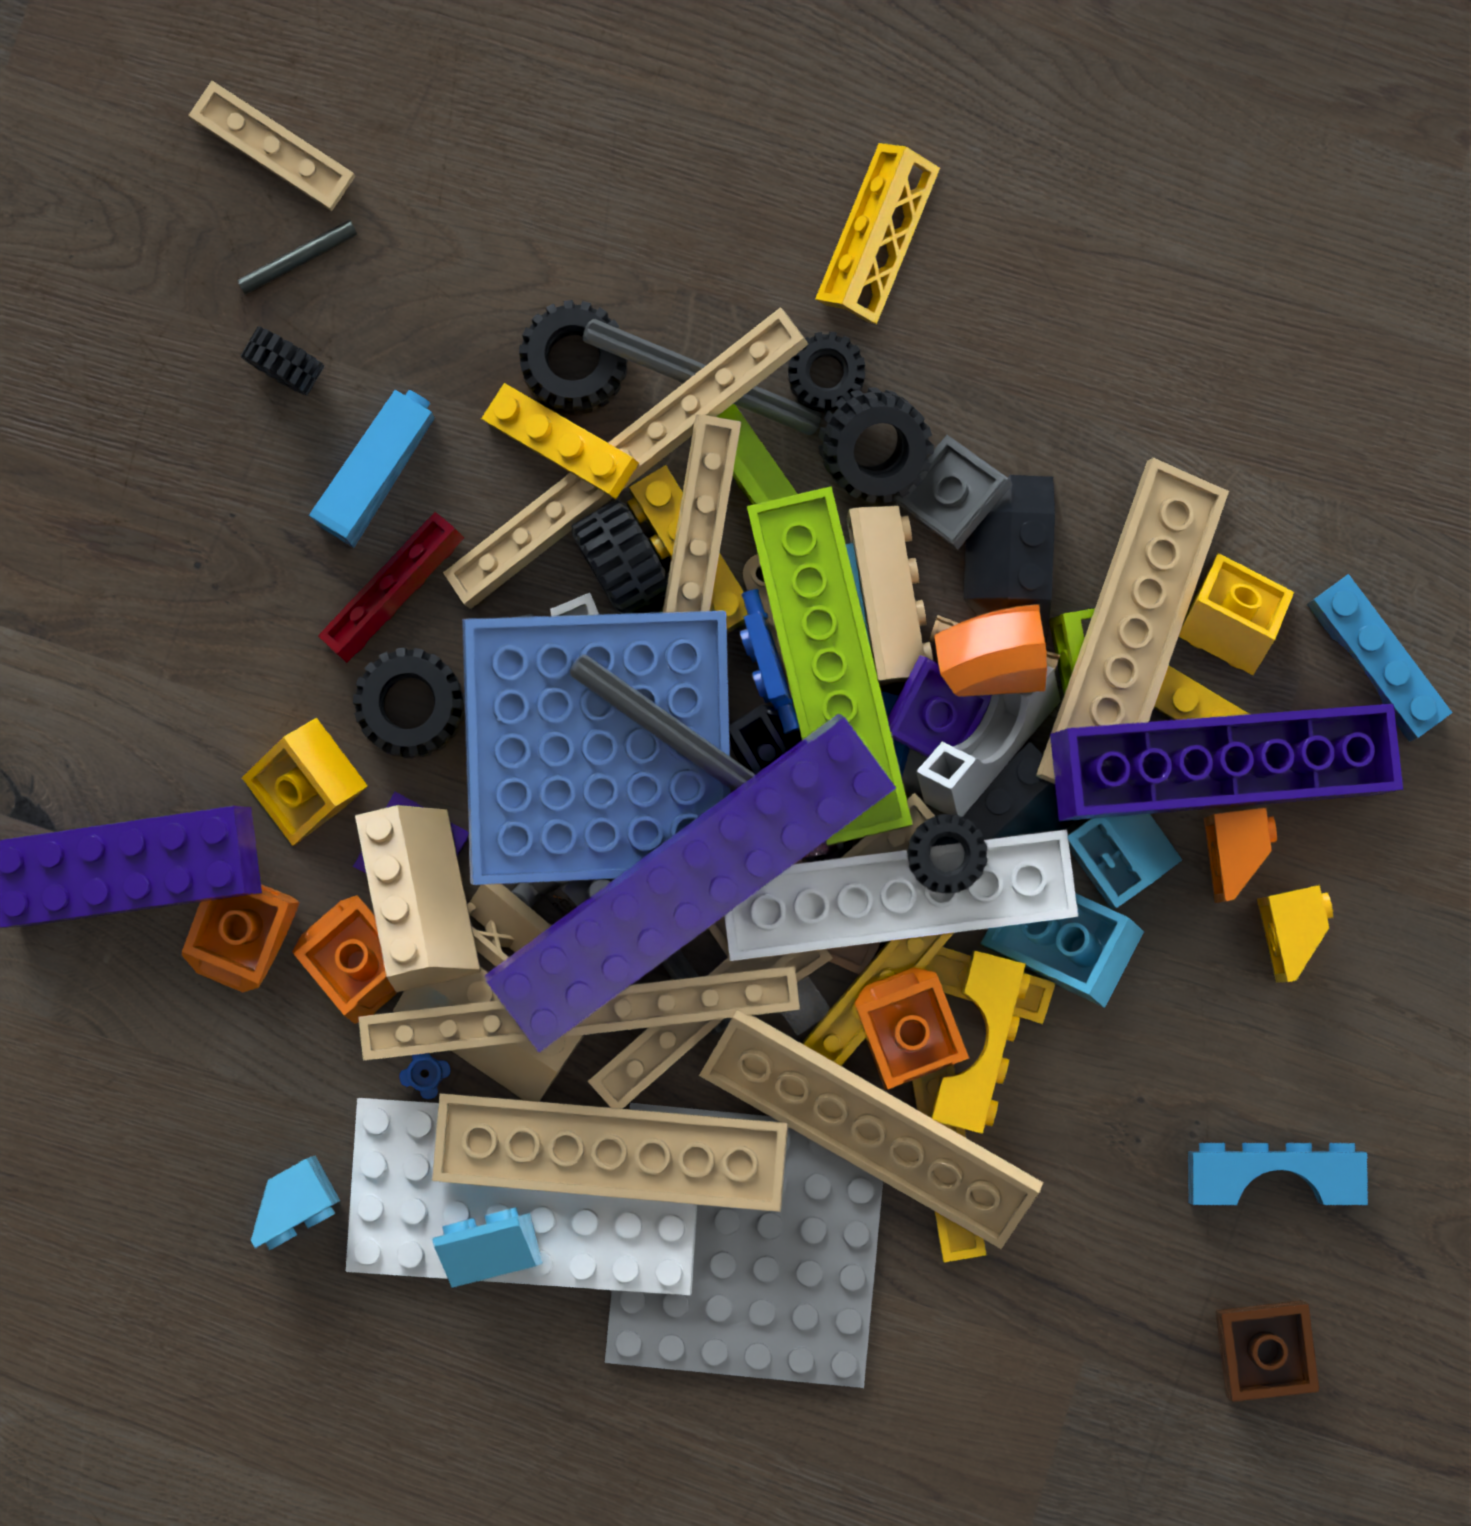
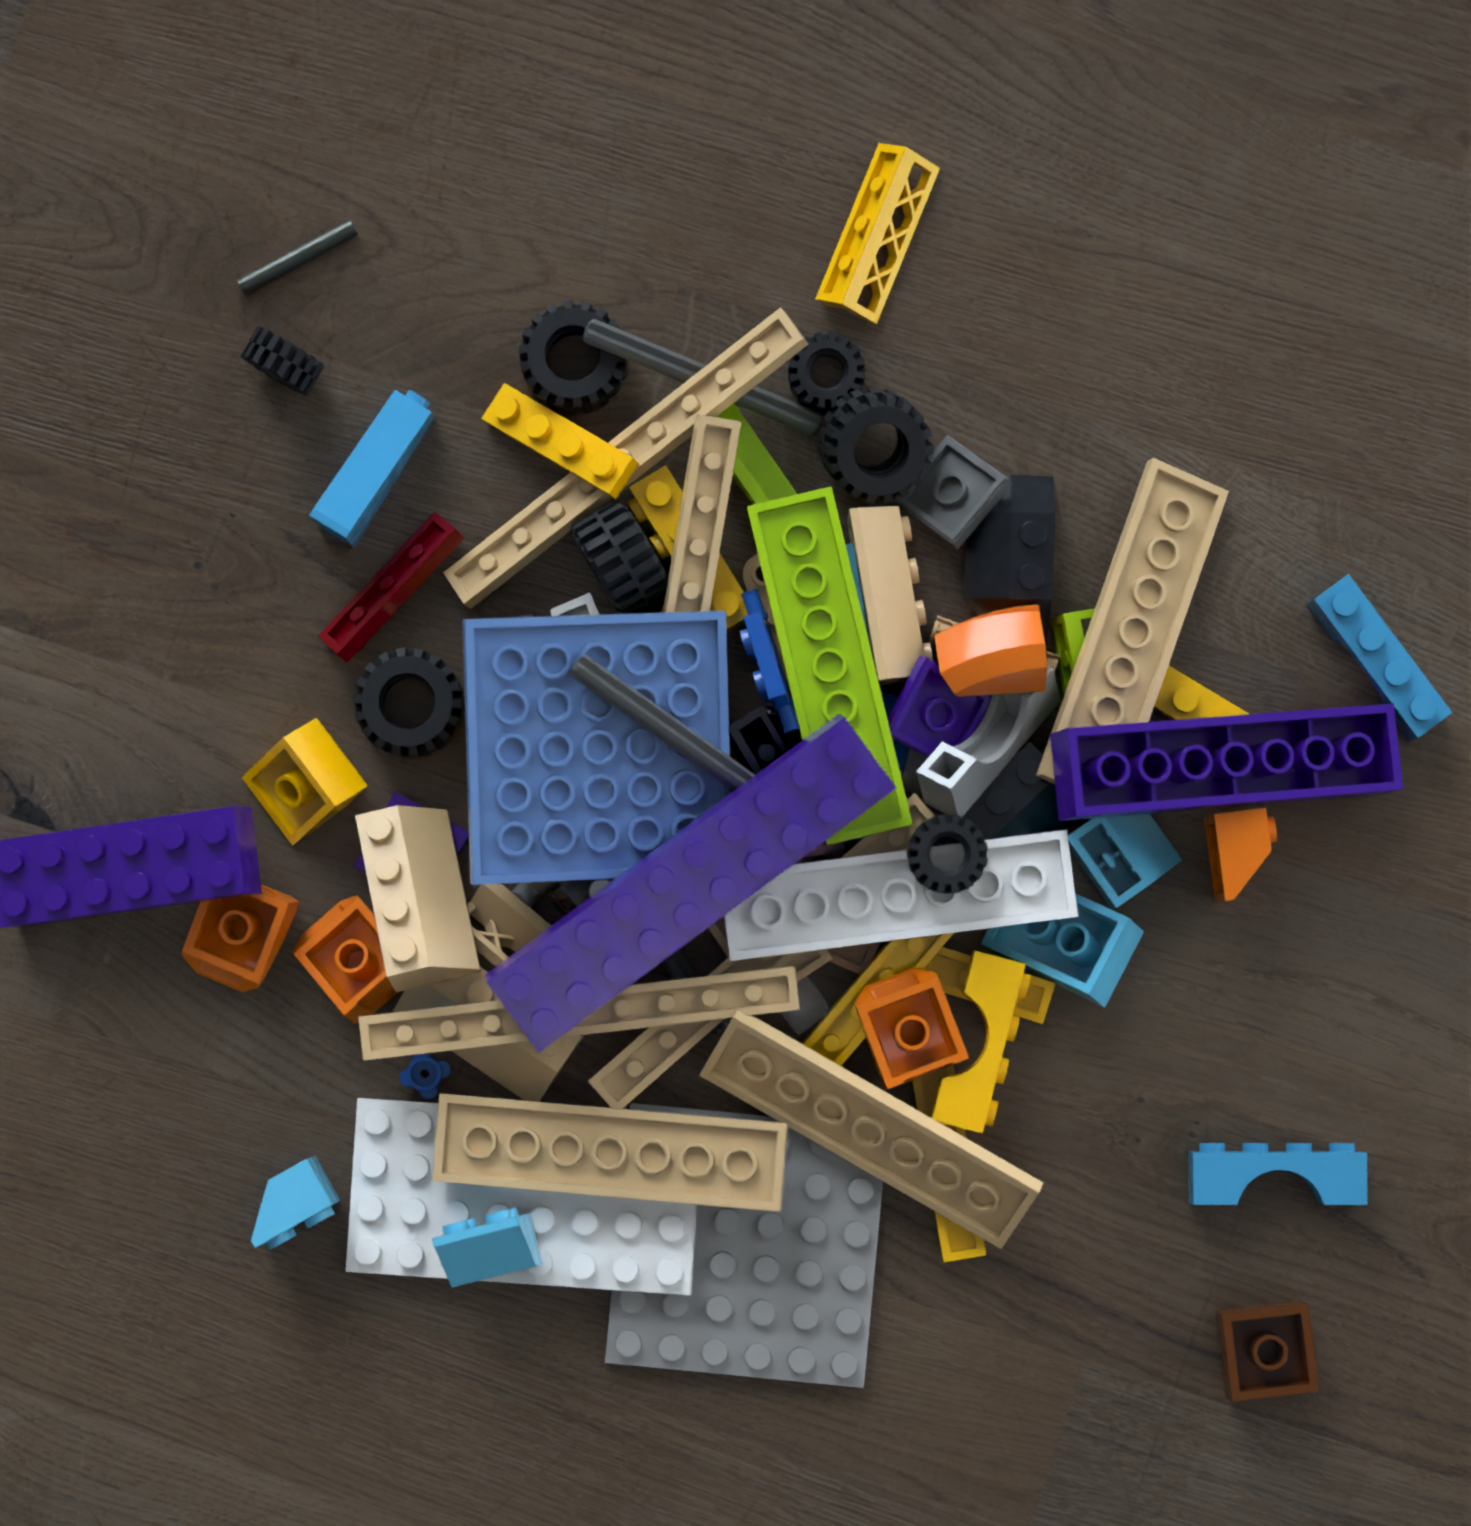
tan plate [188,81,355,212] -> none
yellow slope [1179,553,1294,675] -> none
yellow slope [1257,885,1333,983] -> none

